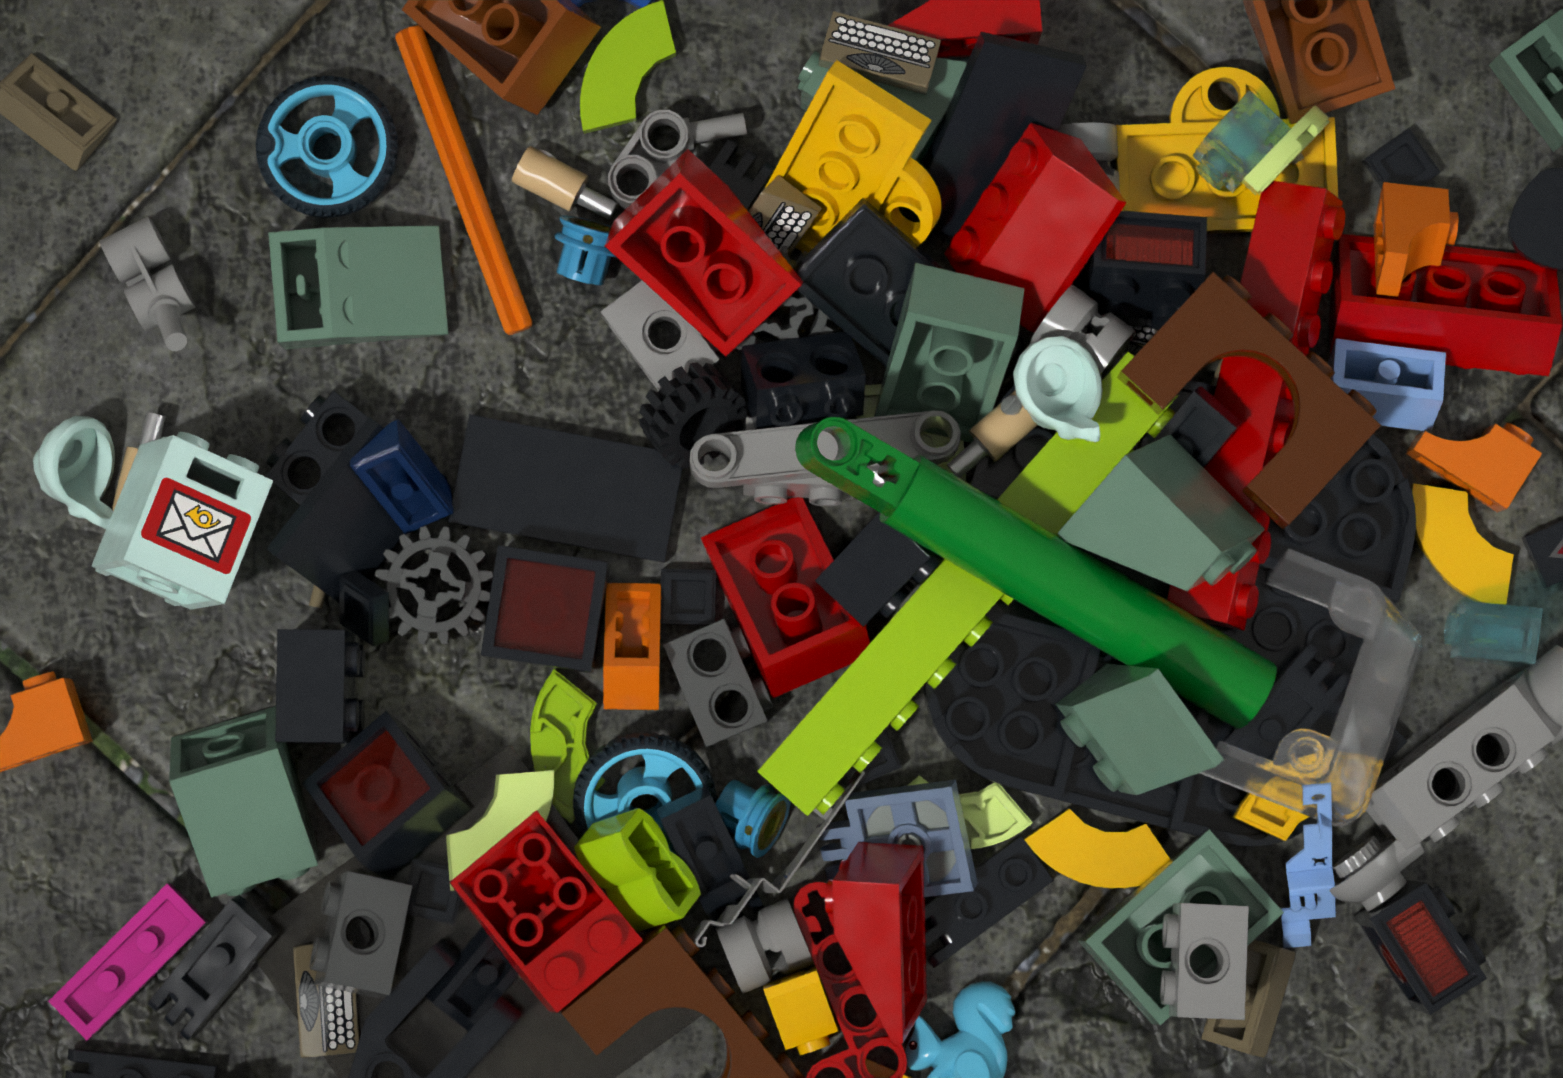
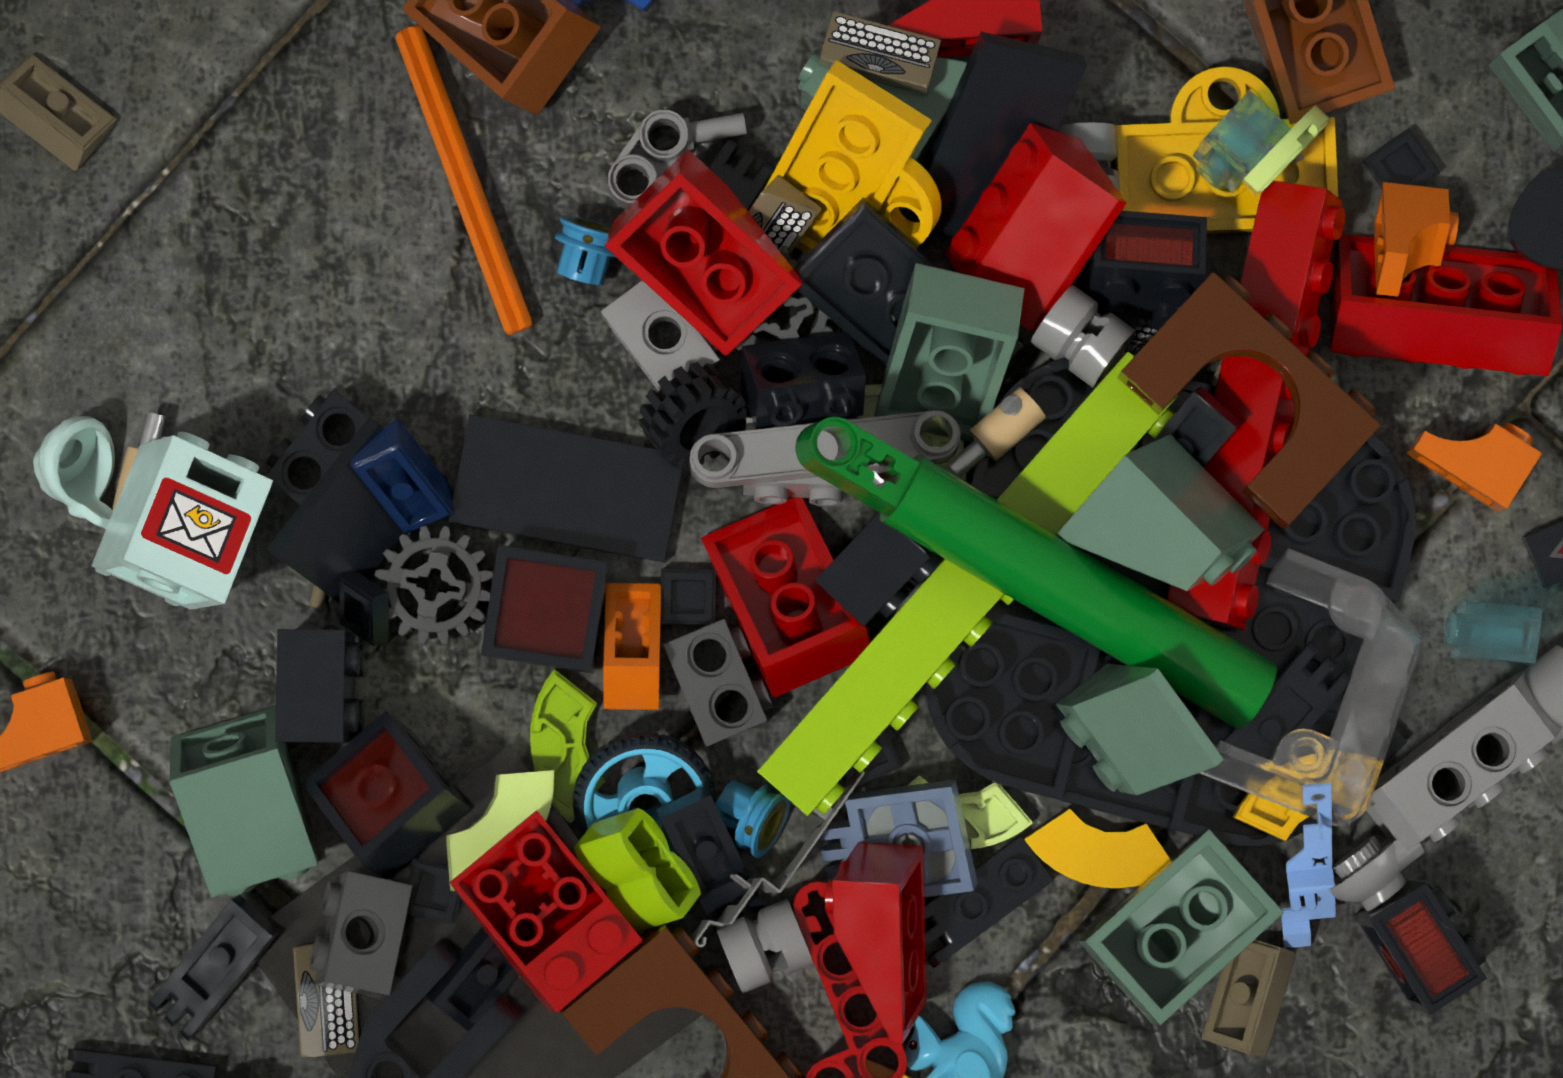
dark pink plate [48,883,208,1041] -> none
light grey beam [100,216,196,351] -> none
medium azure wheel [256,76,398,218] -> none
sand green slope [268,226,449,350] -> none
tan piece [512,146,618,220] -> none
lime tile [580,0,676,134] -> none
yellow slope [763,966,838,1055] -> none
light aqua hat [1013,336,1103,443] -> none
light grey brick [1160,903,1249,1020] -> none
light blue brick [1327,339,1446,432] -> none
yellow tile [1410,483,1514,610] -> none

